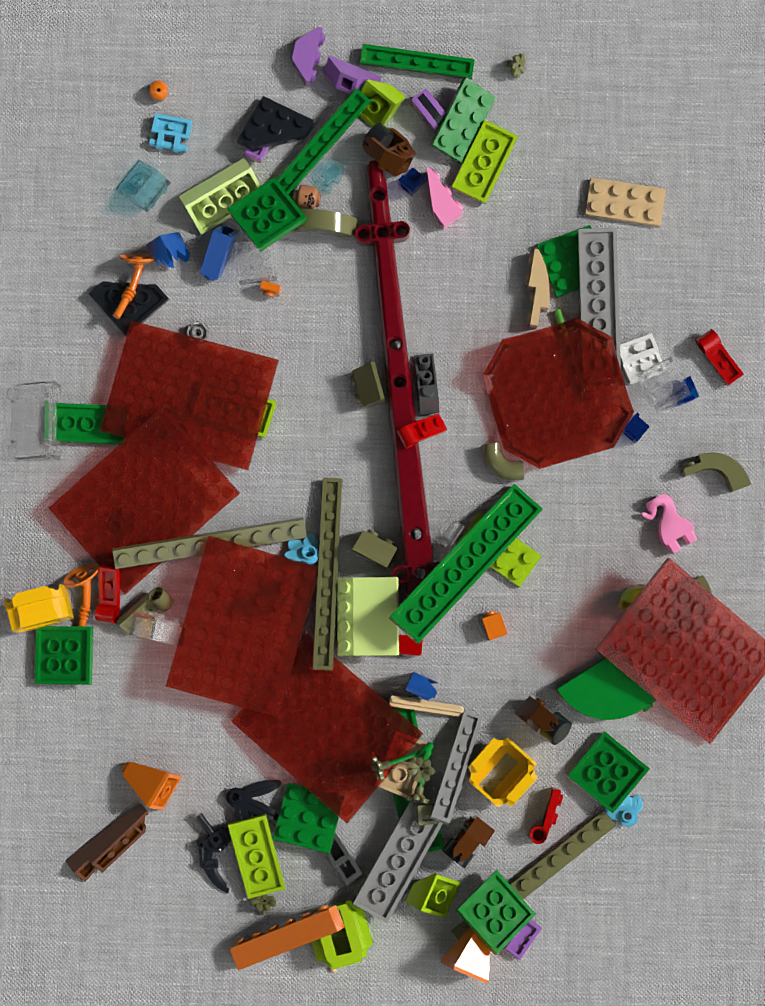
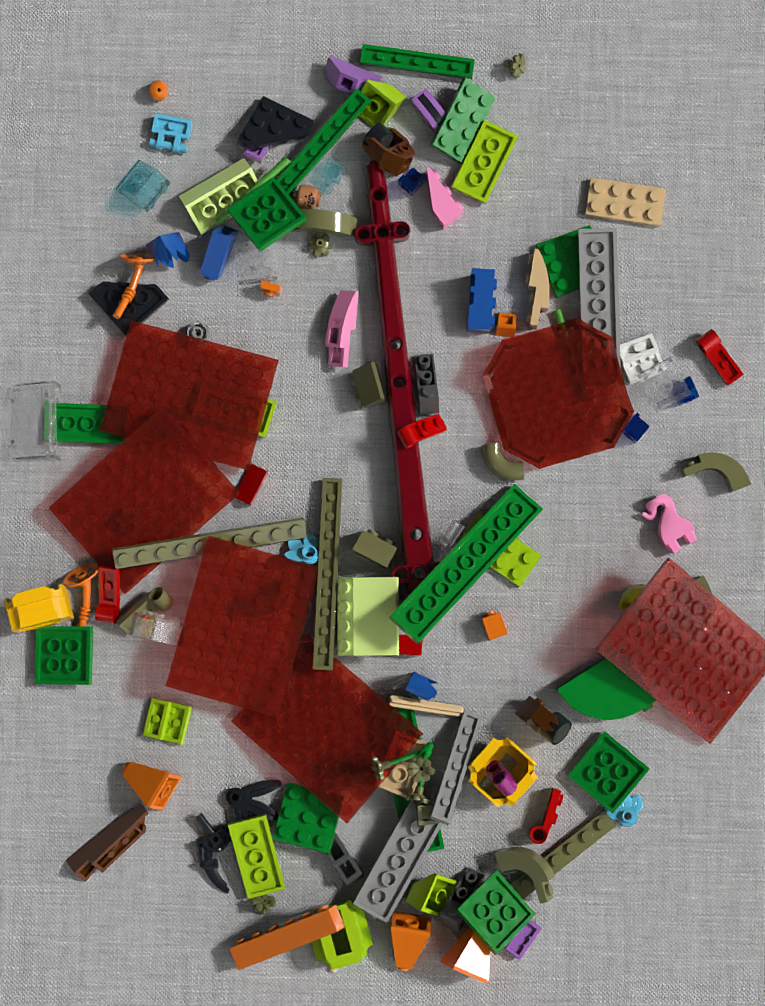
medium lavender slope [292,27,326,87] -> none
reddish brown piece [442,815,495,869] -> none
none -> lime slope [143,698,192,745]
none -> bright green piece [215,156,291,225]
none -> red slope [234,463,268,506]
none -> olive plant [309,233,333,257]
none -> bright pink slope [325,290,358,368]
none -> orange slope [391,911,431,971]
none -> dark grey slope [440,867,485,933]
none -> blue wedge [467,268,497,333]
none -> magenta beam [485,760,517,796]
none -> olive arch [495,847,555,904]
none -> orange slope [496,312,517,337]

